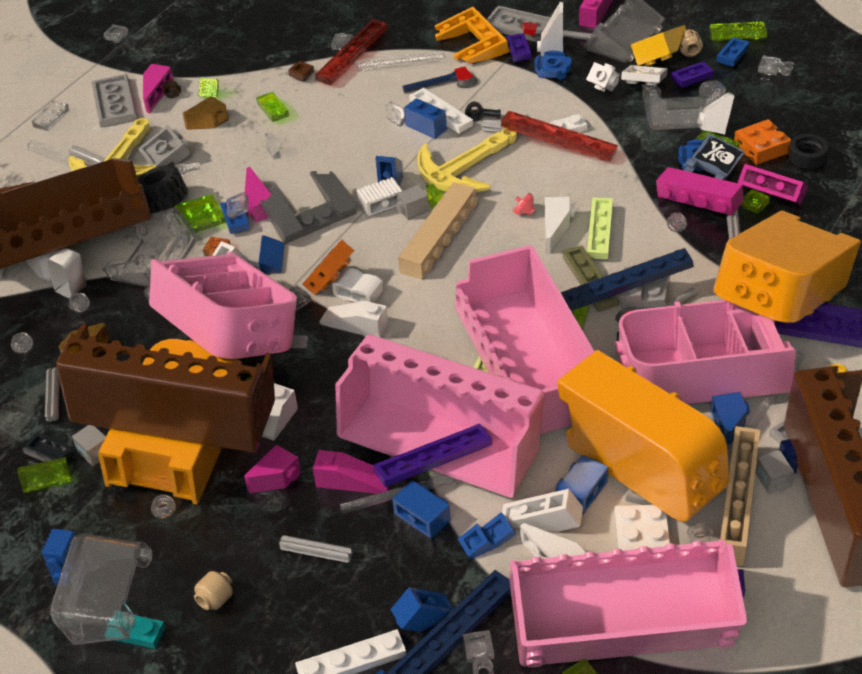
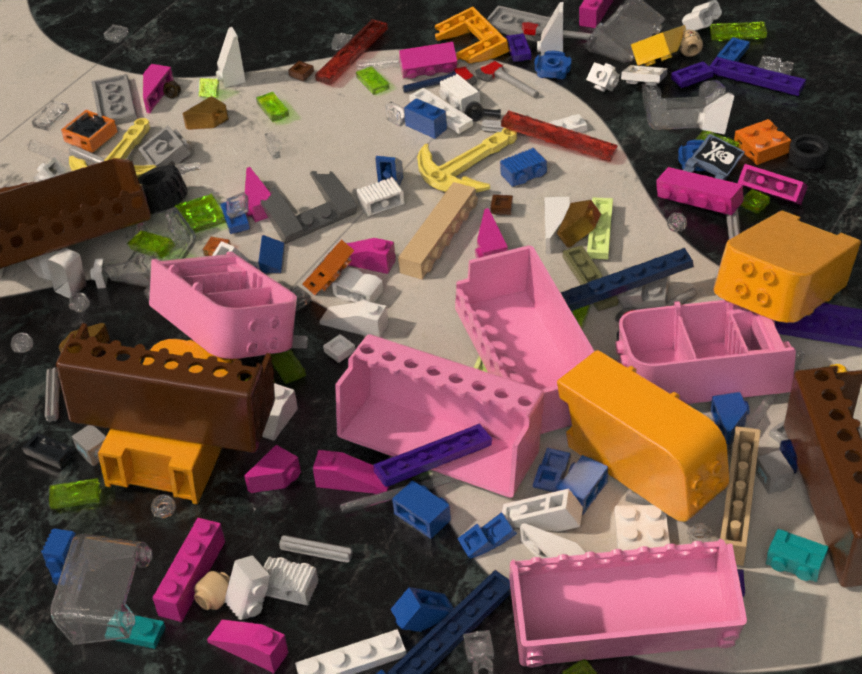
clear neon green plate [17,457,72,492] -> none
light grey brick [396,185,429,220] -> none
clear neon green plate [426,183,443,209] -> none
coral piece [513,193,536,216] -> none
none -> white brick [34,157,69,182]
none -> clear neon green plate [49,478,100,509]
none -> orange piece [61,110,117,153]
none -> white plate [90,258,108,288]
none -> clear neon green plate [126,230,175,259]
none -> dark pink brick [153,518,225,622]
none -> dark pink slope [207,620,289,673]
none -> white slope [216,27,246,88]
none -> white brick [224,555,271,620]
none -> white brick [264,557,318,606]
none -> clear neon green plate [271,349,306,384]
none -> white plate [323,334,355,363]
none -> dark pink slope [347,238,396,274]
none -> clear neon green plate [356,66,390,95]
none -> dark pink brick [399,42,457,79]
none -> white brick [439,74,480,112]
none -> piece [475,61,539,98]
none -> dark pink slope [475,208,508,258]
none -> reddish brown plate [490,194,513,215]
none -> blue brick [500,147,547,187]
none -> blue slope [532,447,571,492]
none -> pearl gold slope [557,200,601,248]
none -> white brick [682,0,722,31]
none -> dark purple plate [709,57,806,96]
none -> teal brick [766,529,829,582]

